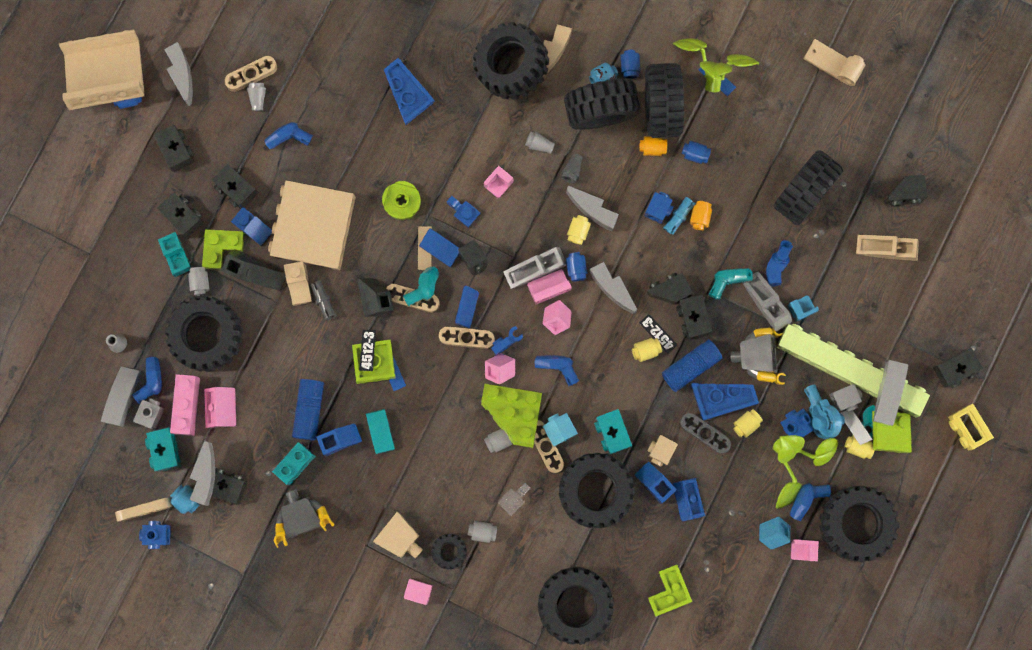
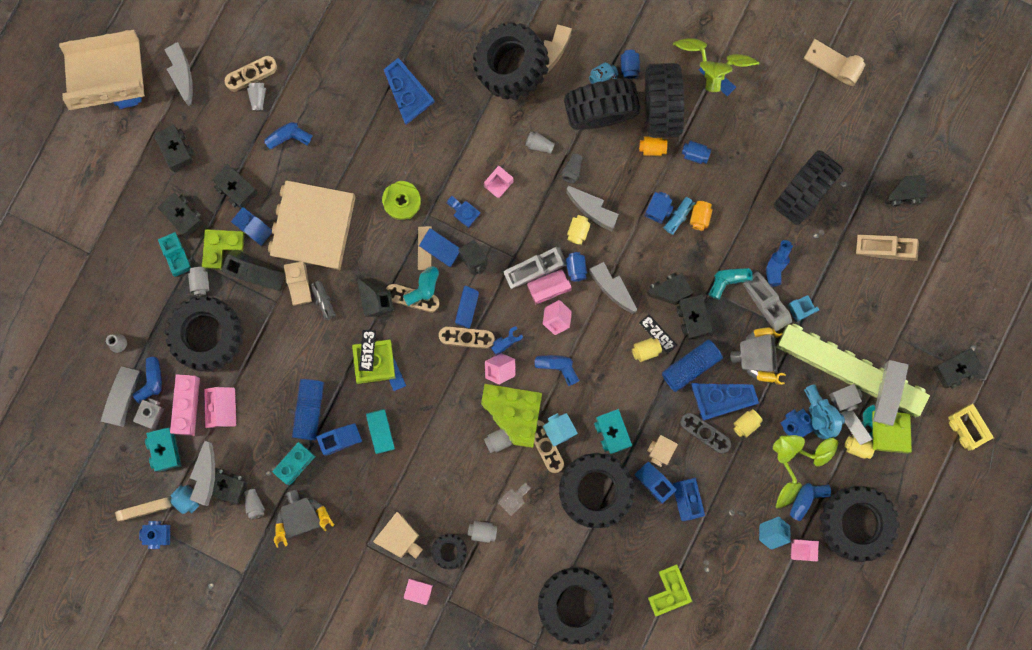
none -> light grey cone [244,489,265,520]

